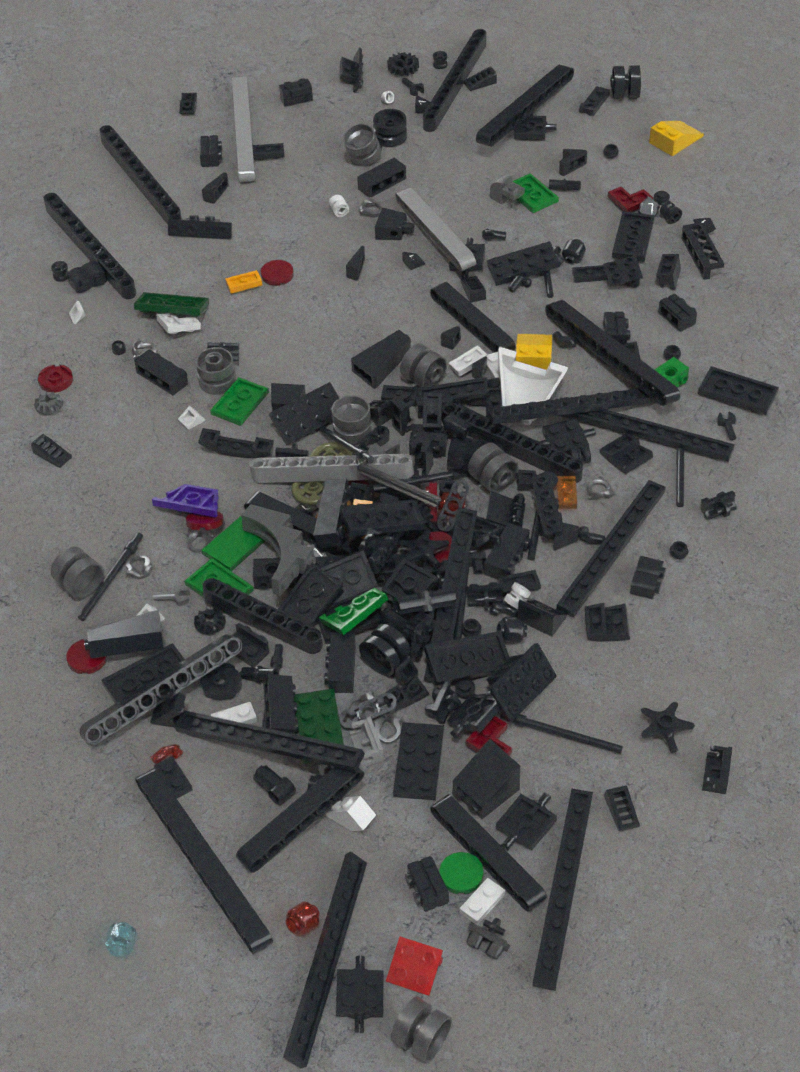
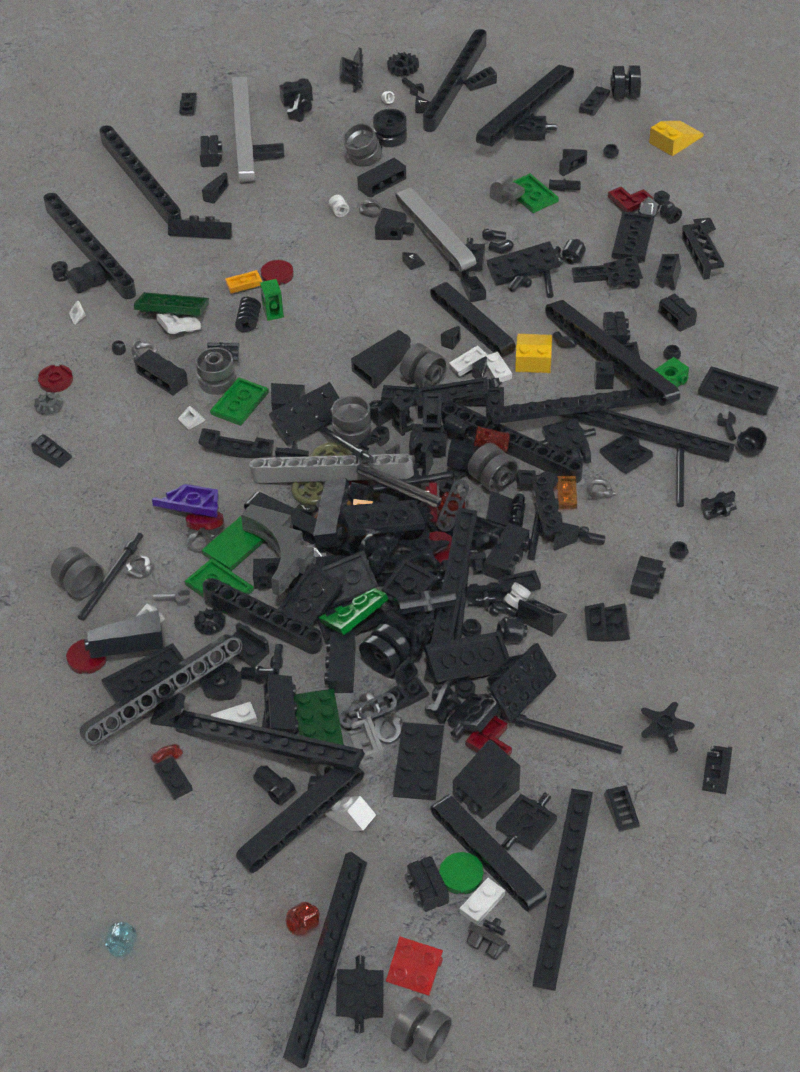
black beam [135,768,273,954] -> none
black slope [346,246,365,281] -> none
black wheel [433,51,448,69] -> none
white cone [498,347,568,425] -> none
black plate [556,480,666,617] -> none
none -> black piece [235,297,261,333]
none -> green brick [260,279,284,321]
none -> black hips [287,93,312,122]
none -> clear red hips [474,427,510,453]
none -> black arm [488,240,514,253]
none -> black brick [594,361,614,390]
none -> black hair [736,426,767,456]

